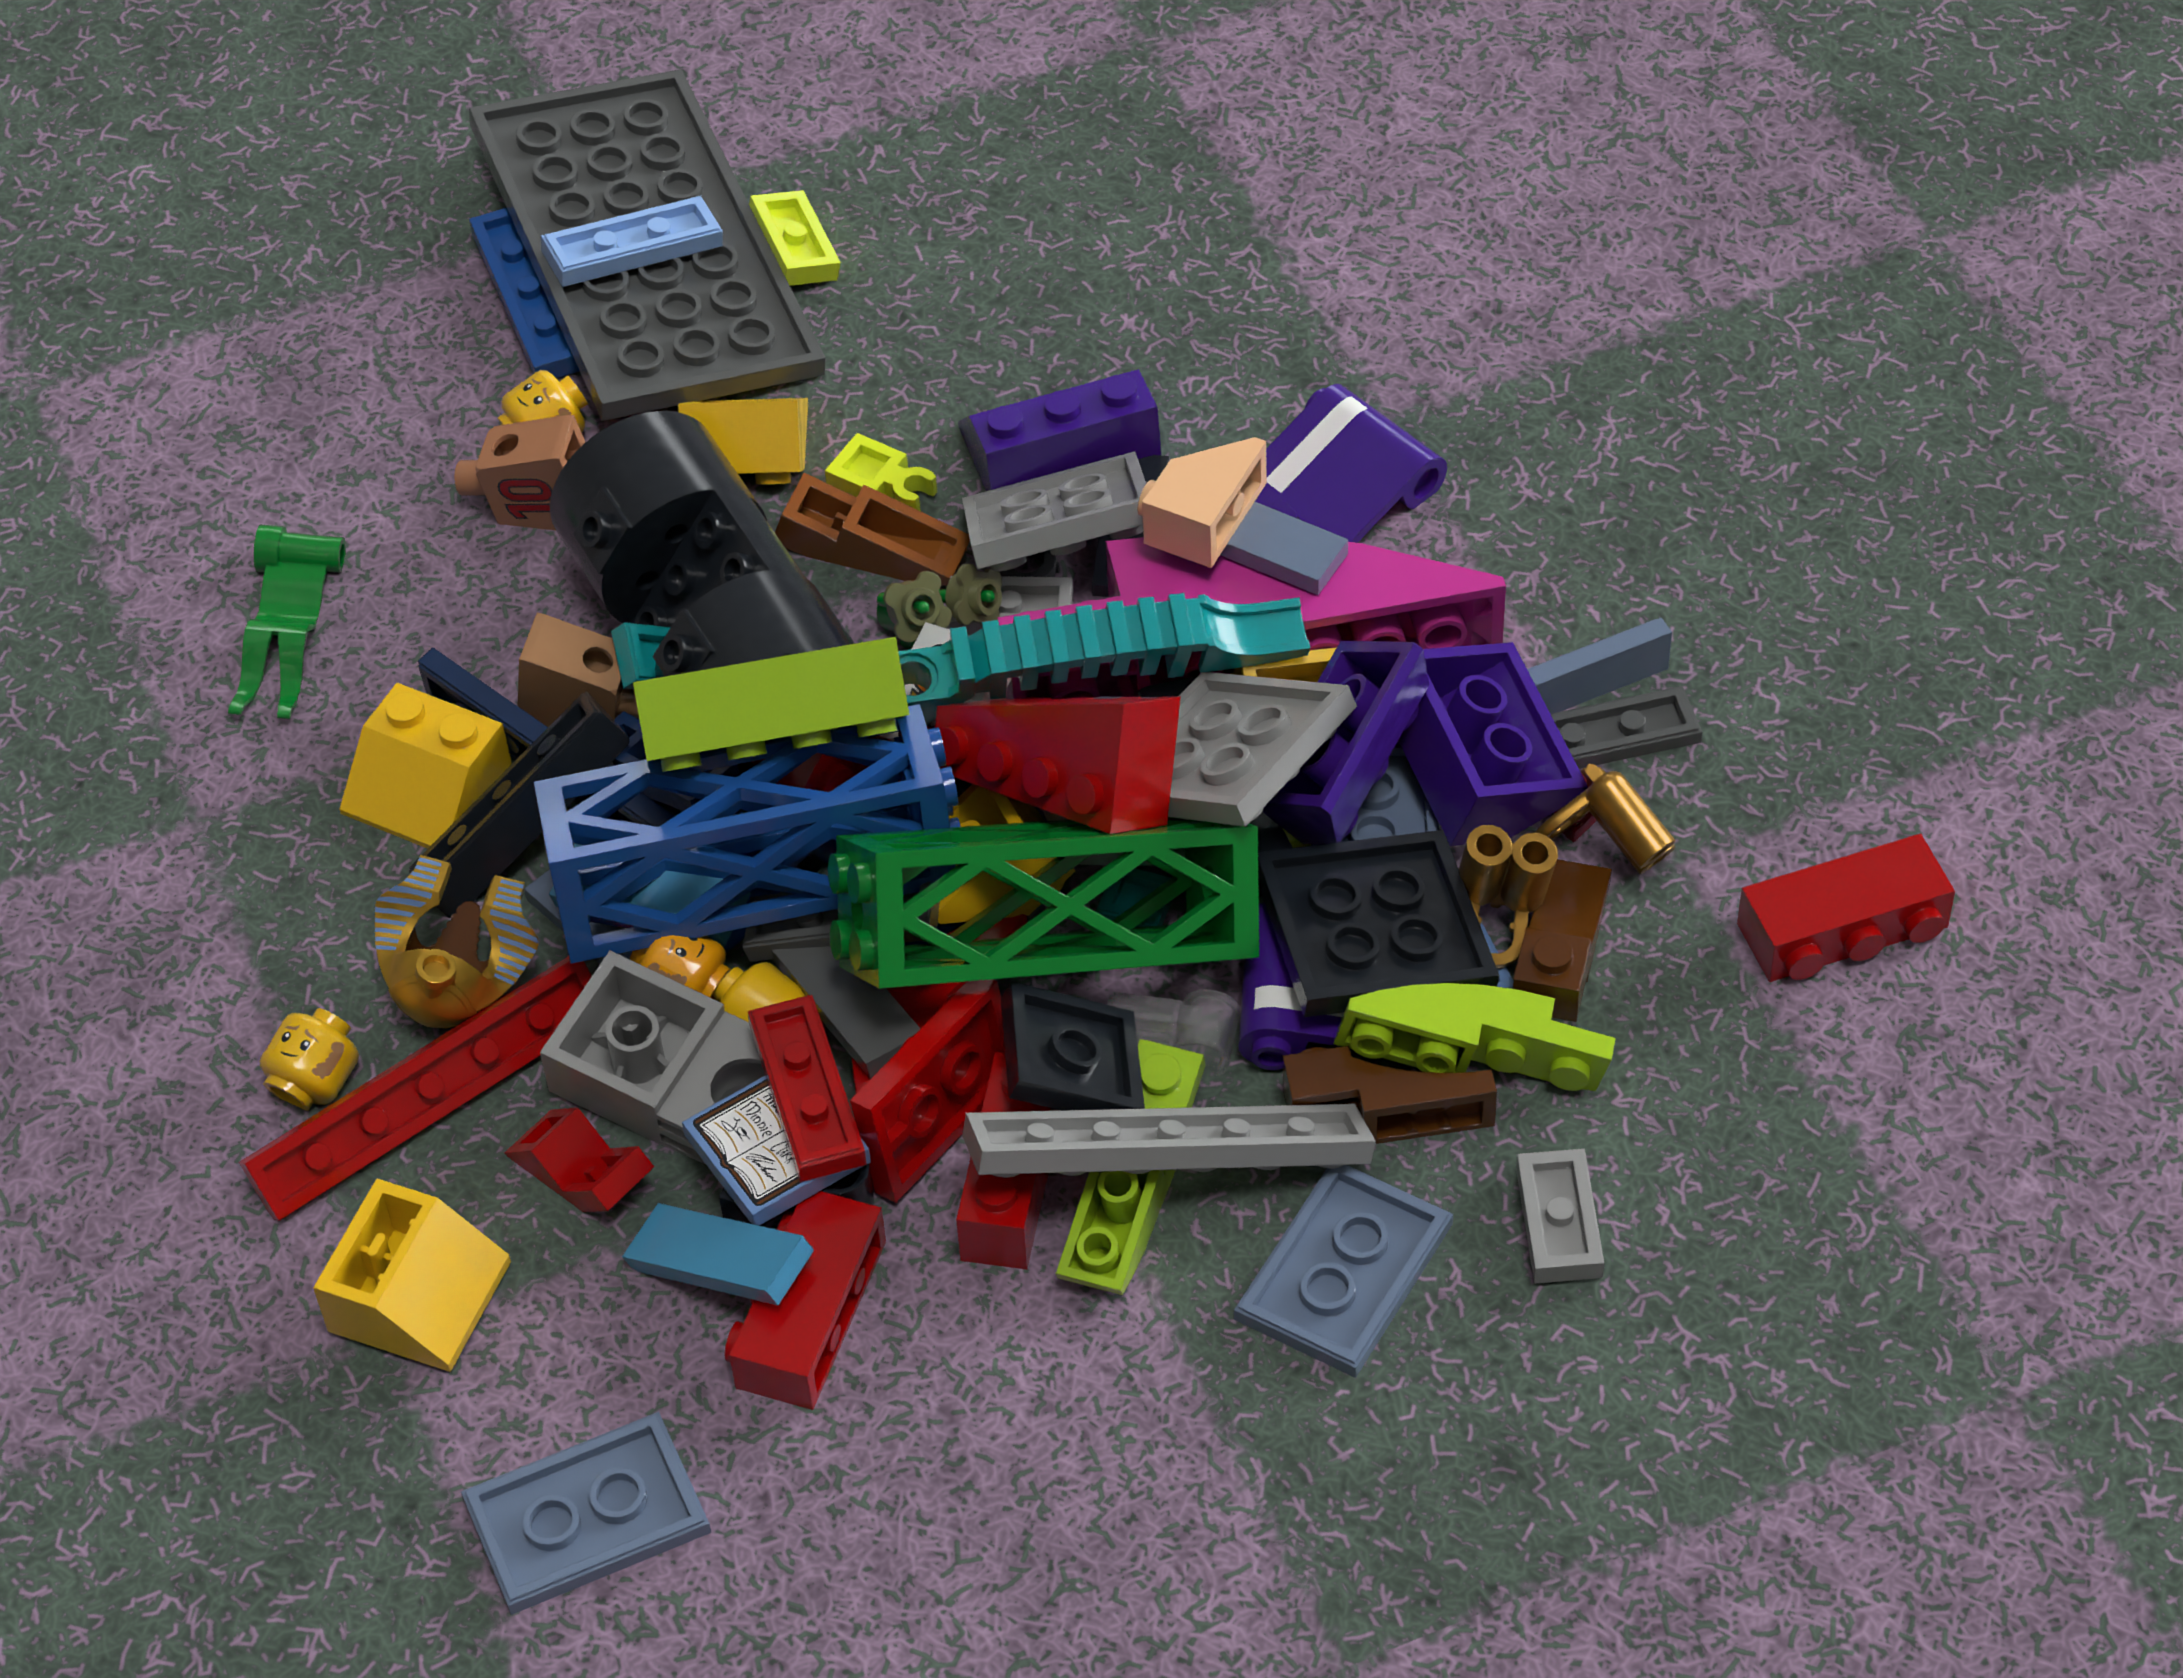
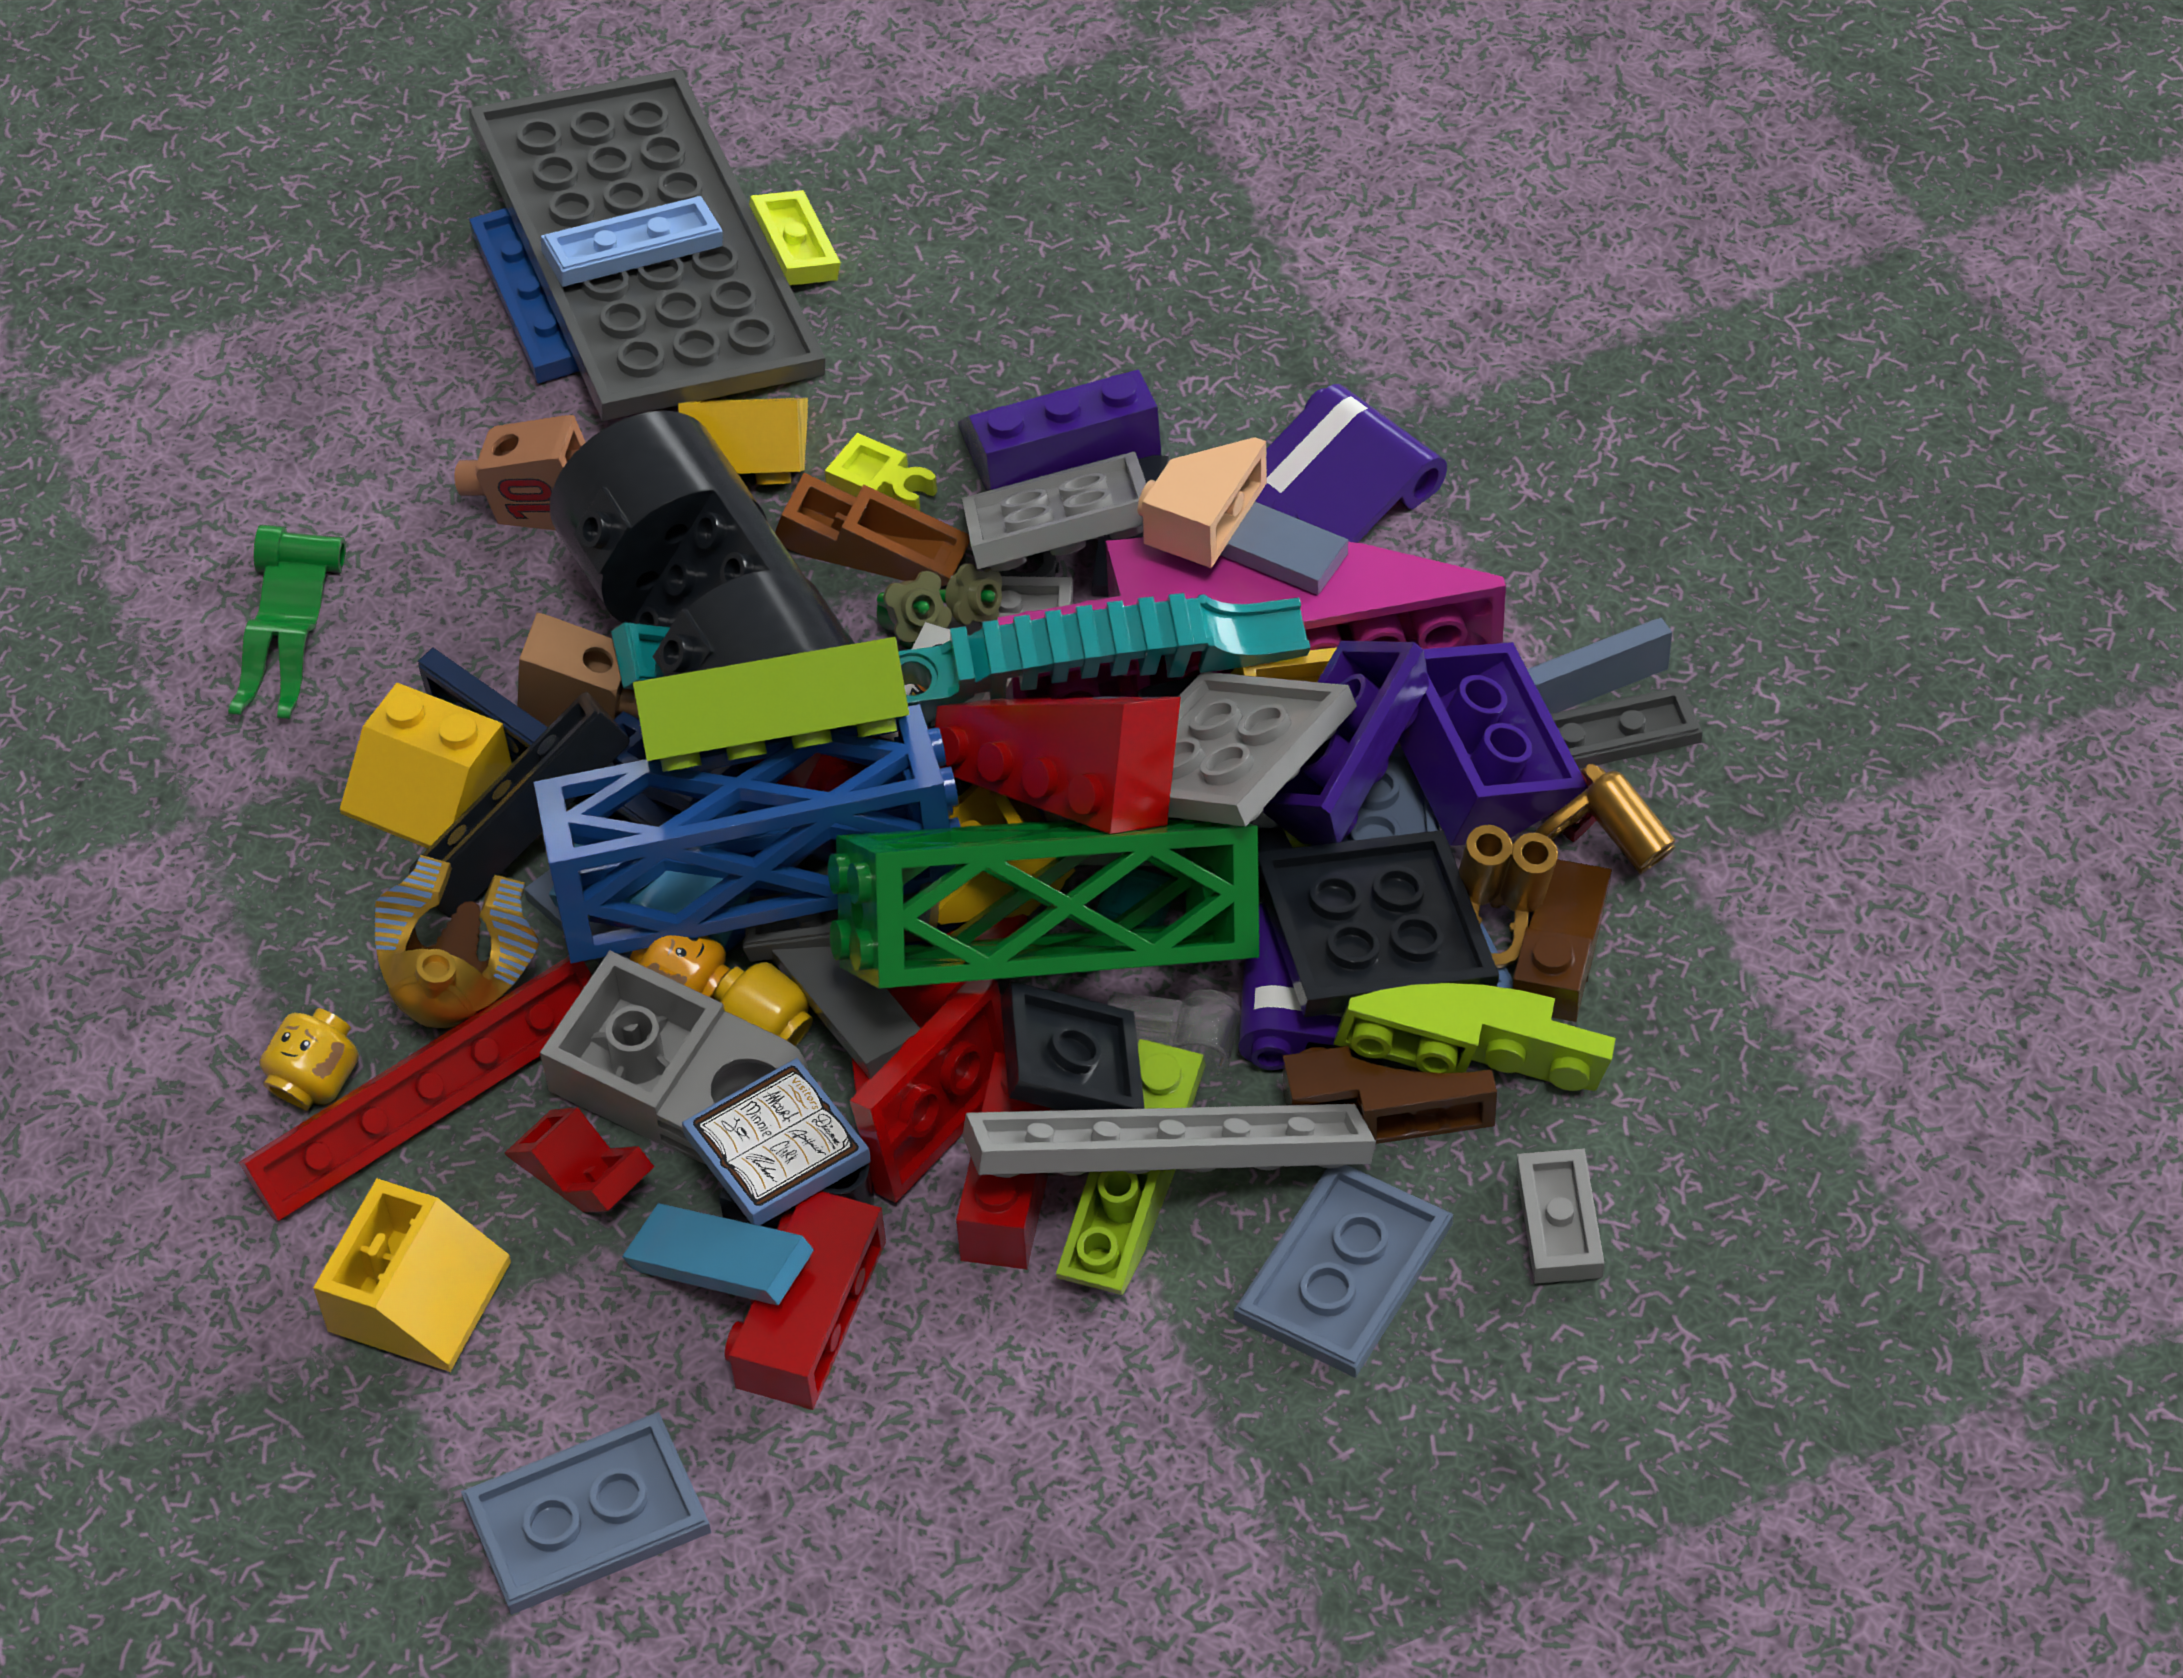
yellow head [497,370,588,433] -> none
red tile [747,994,867,1182] -> none
red brick [1737,833,1955,982] -> none

